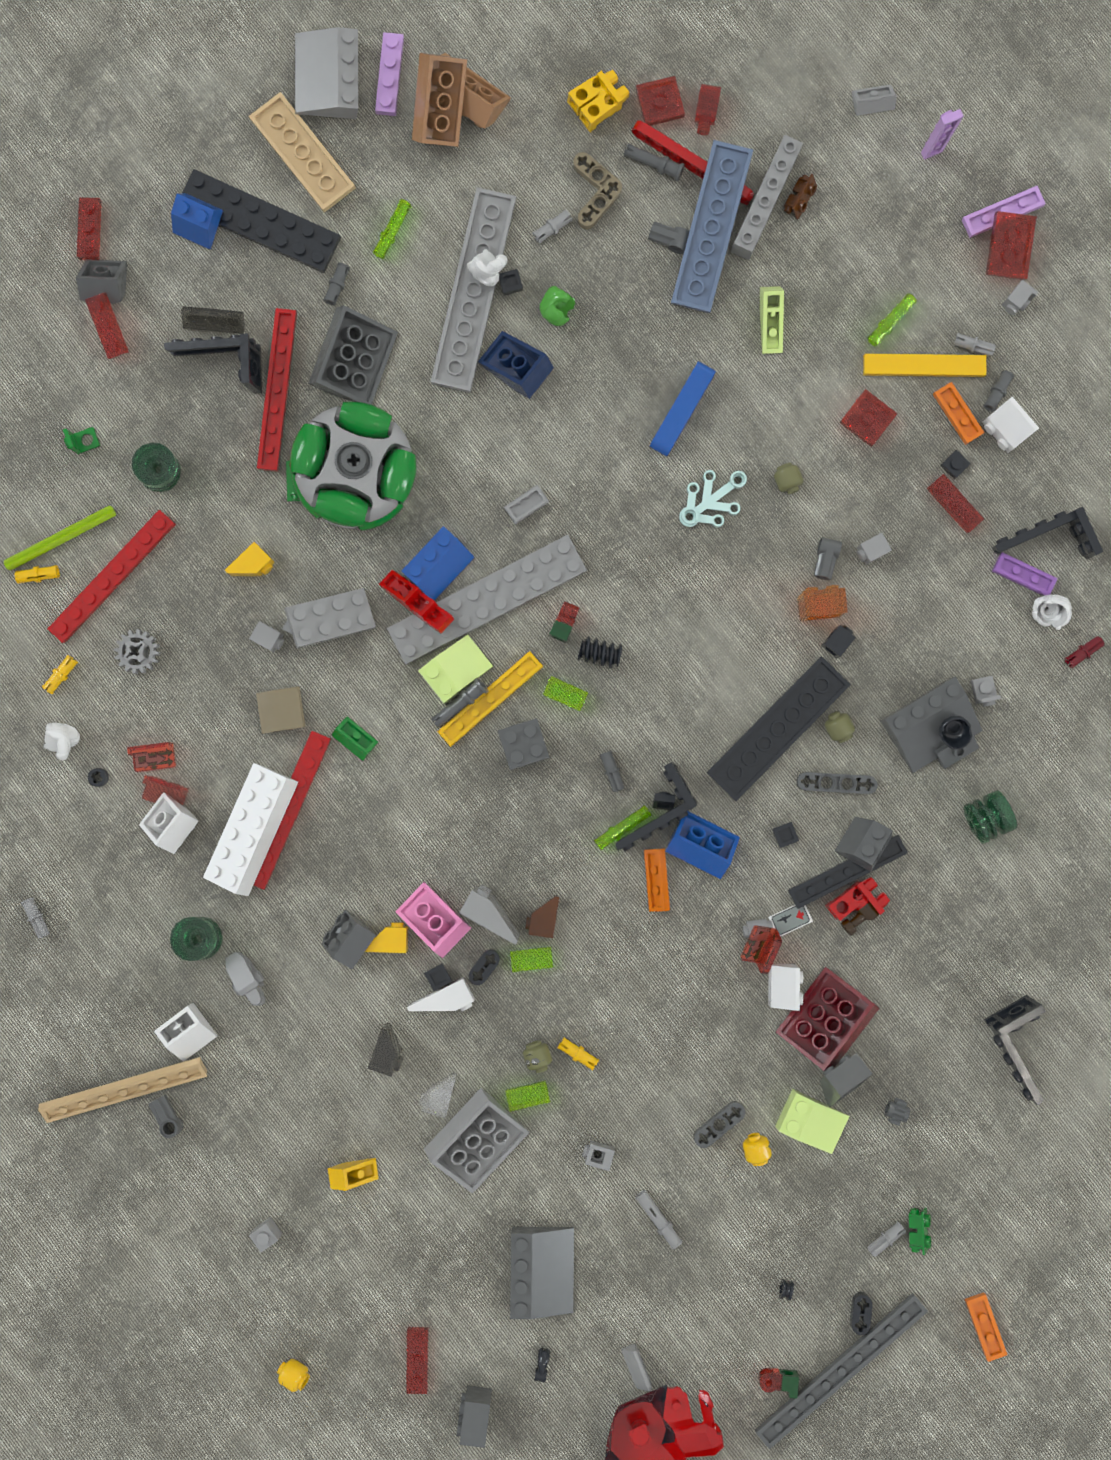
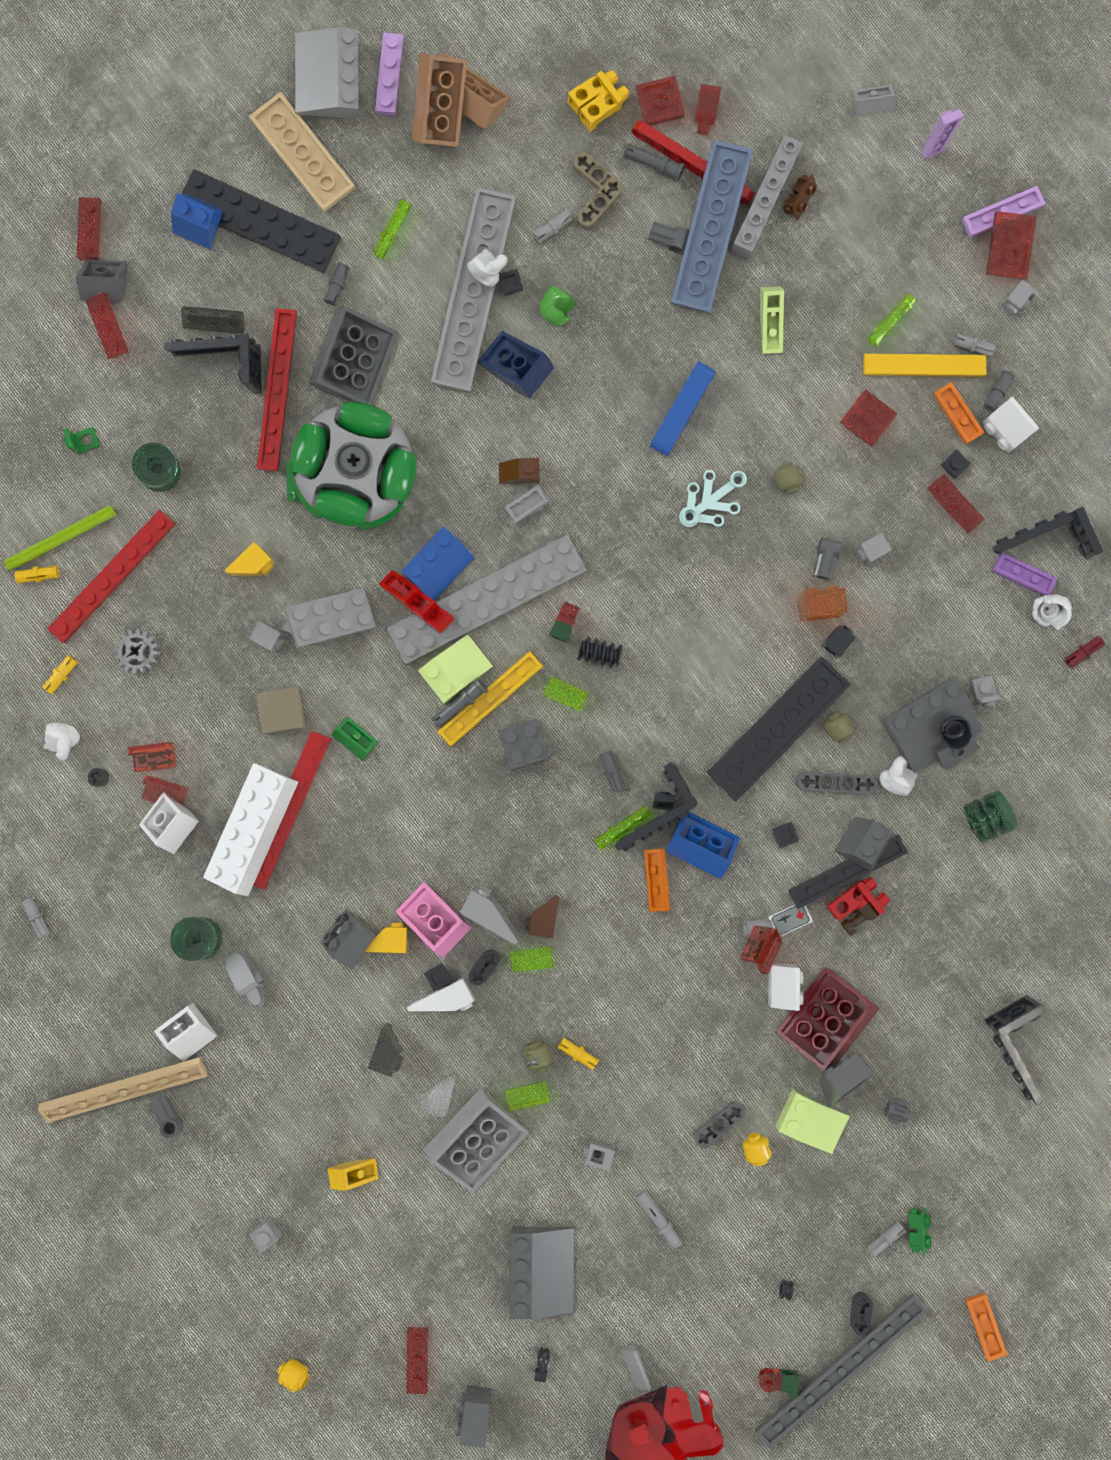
none -> reddish brown slope [499,458,540,484]
none -> white hair [880,756,917,796]

